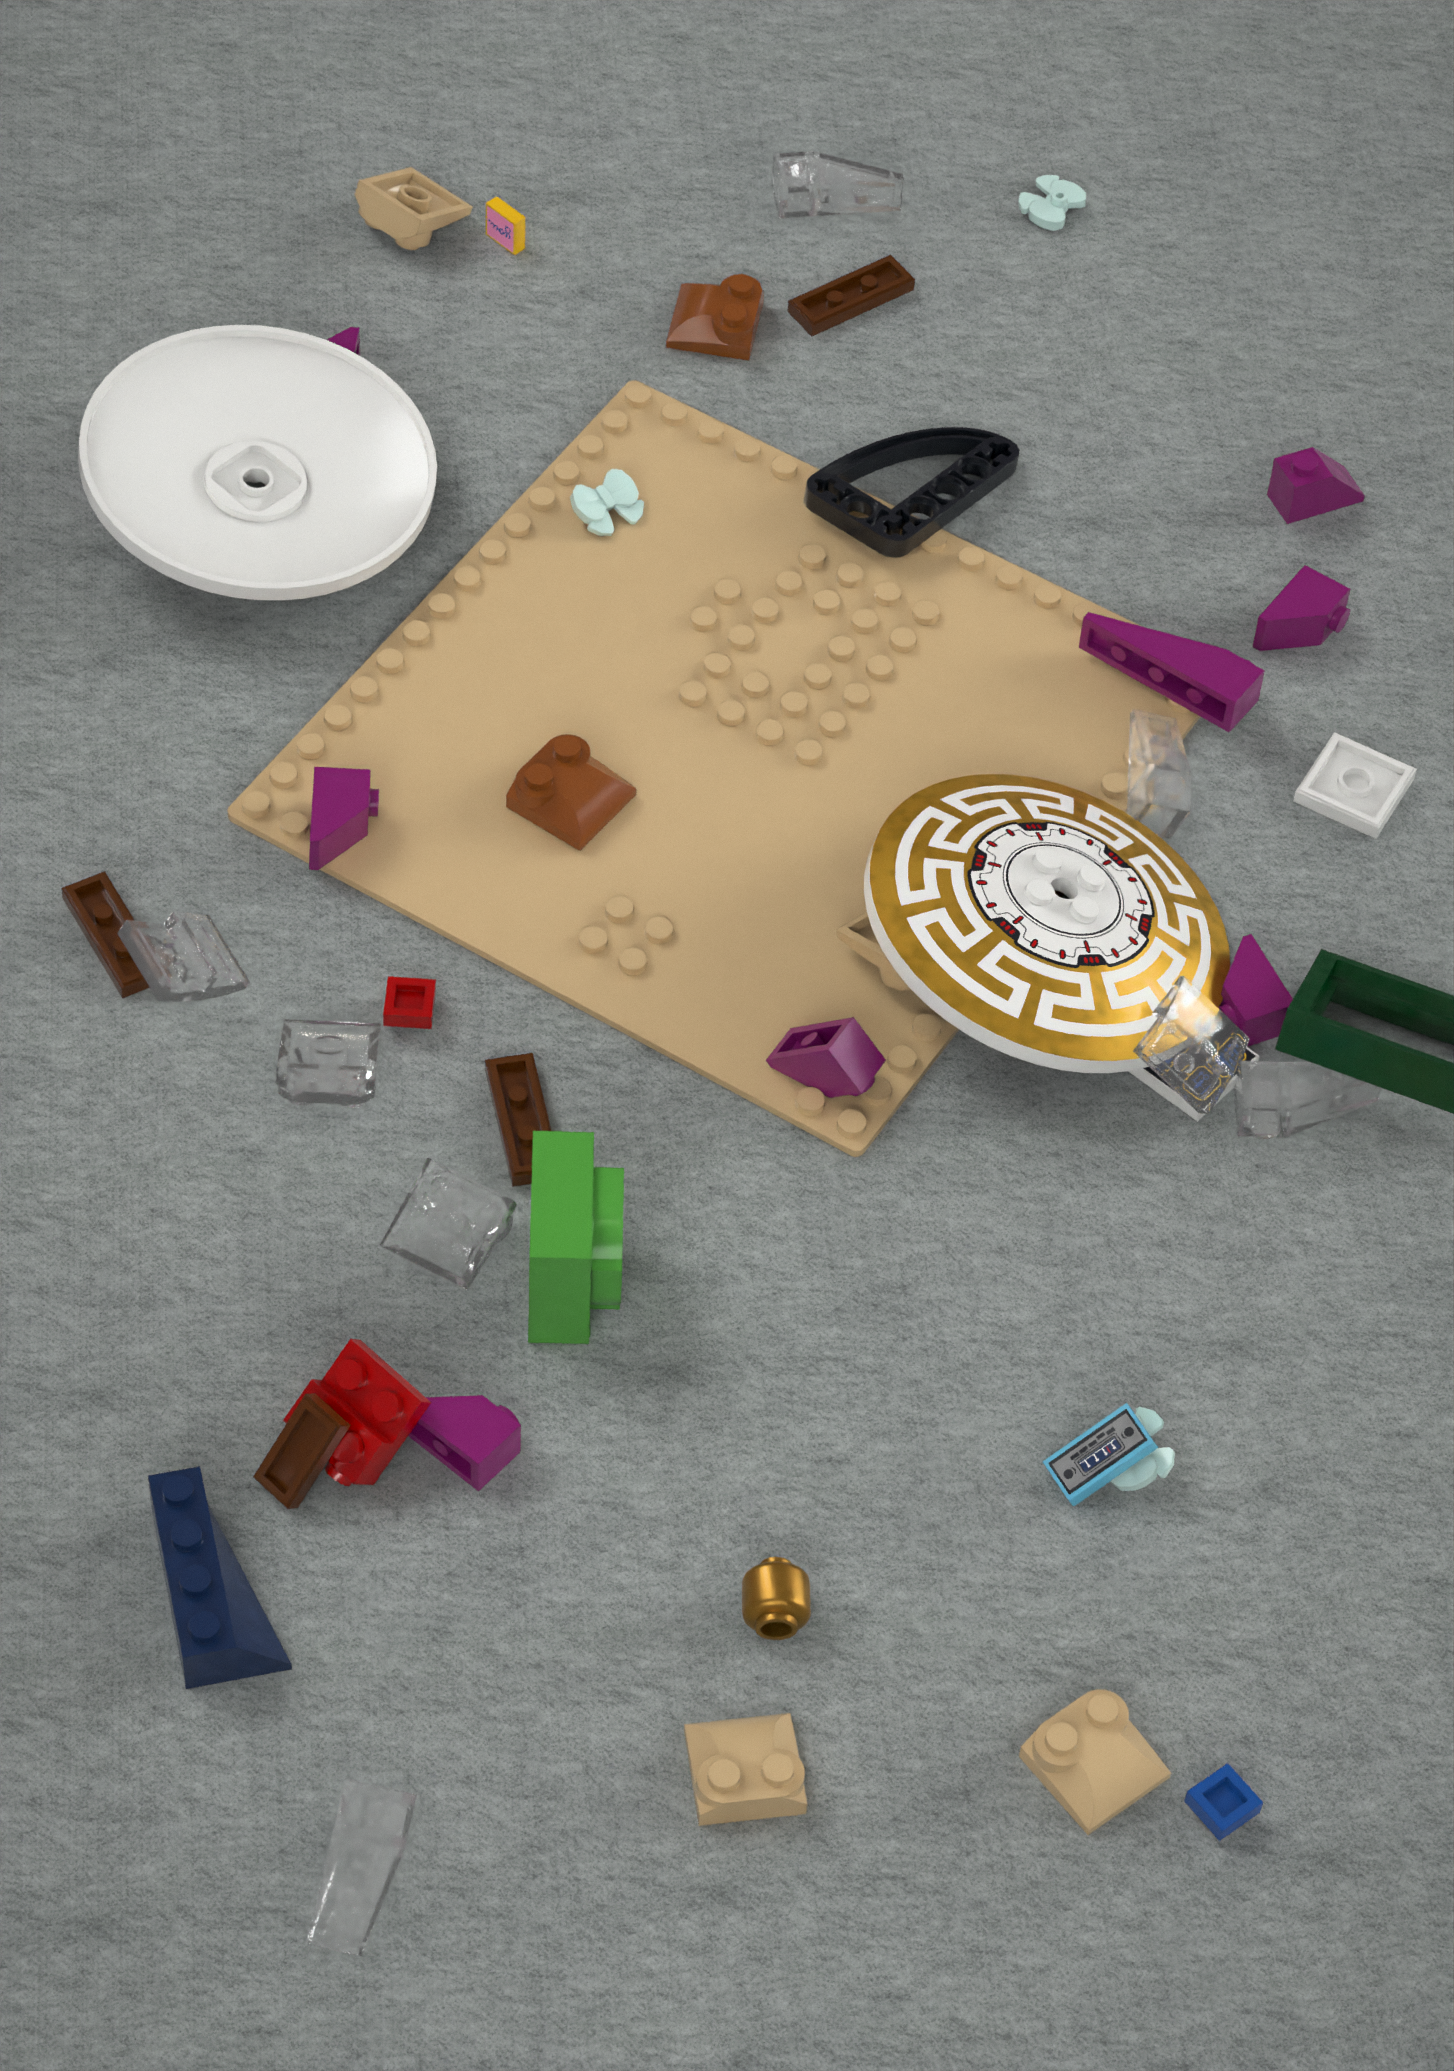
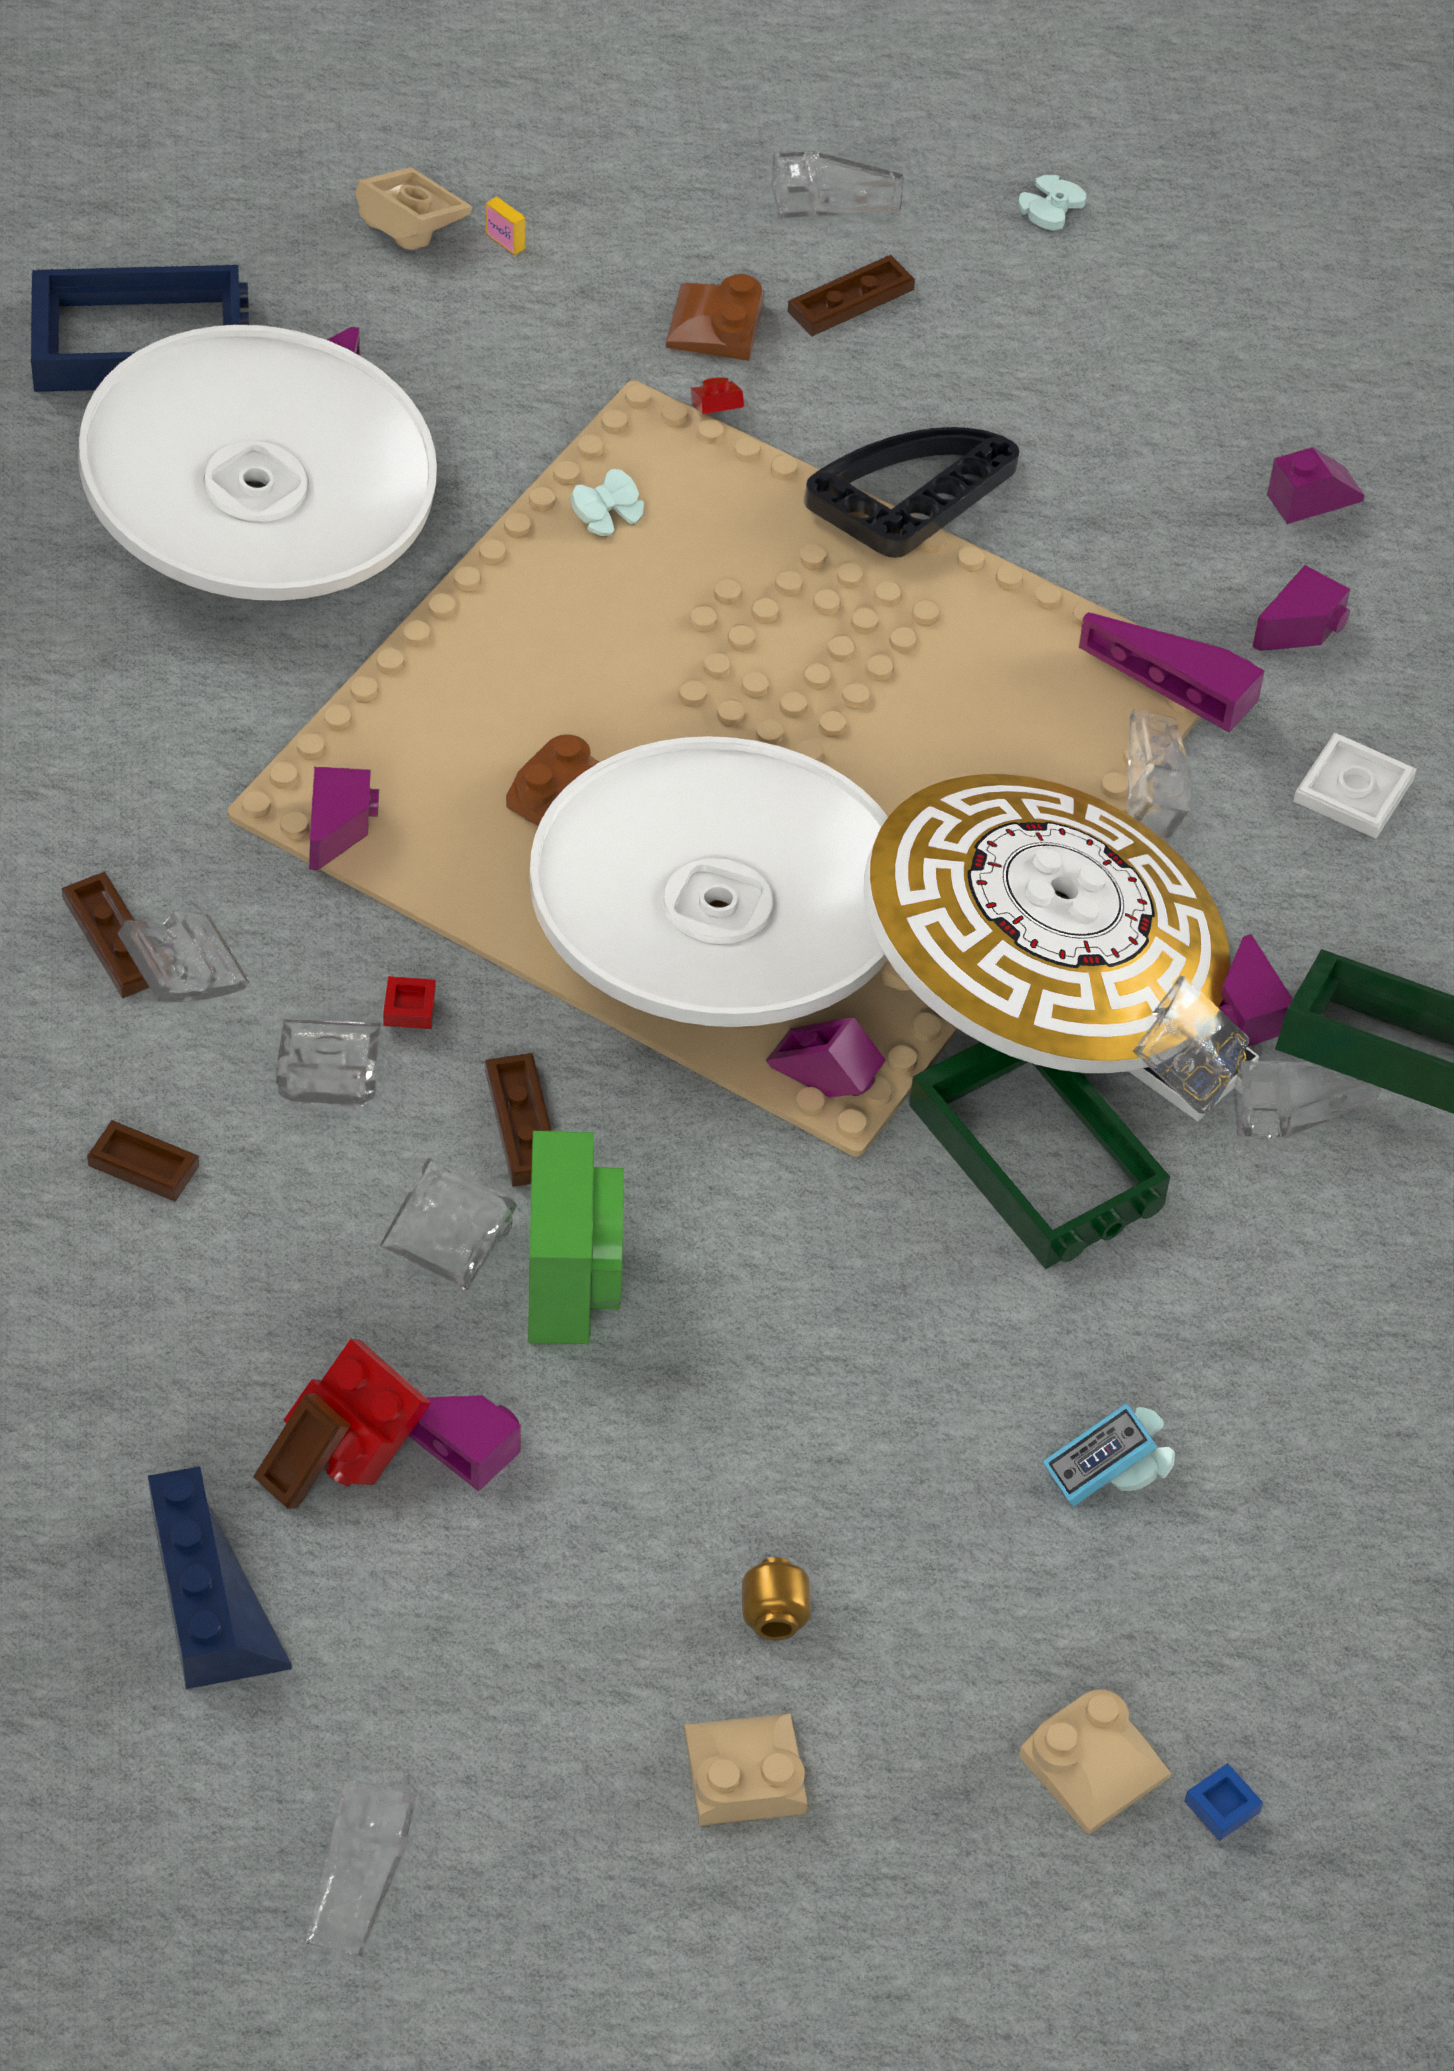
none -> dark blue door [31,265,249,392]
none -> reddish brown tile [87,1120,200,1202]
none -> white dish [529,736,888,1027]
none -> red plate [691,377,744,414]
none -> dark green door [909,1042,1170,1269]

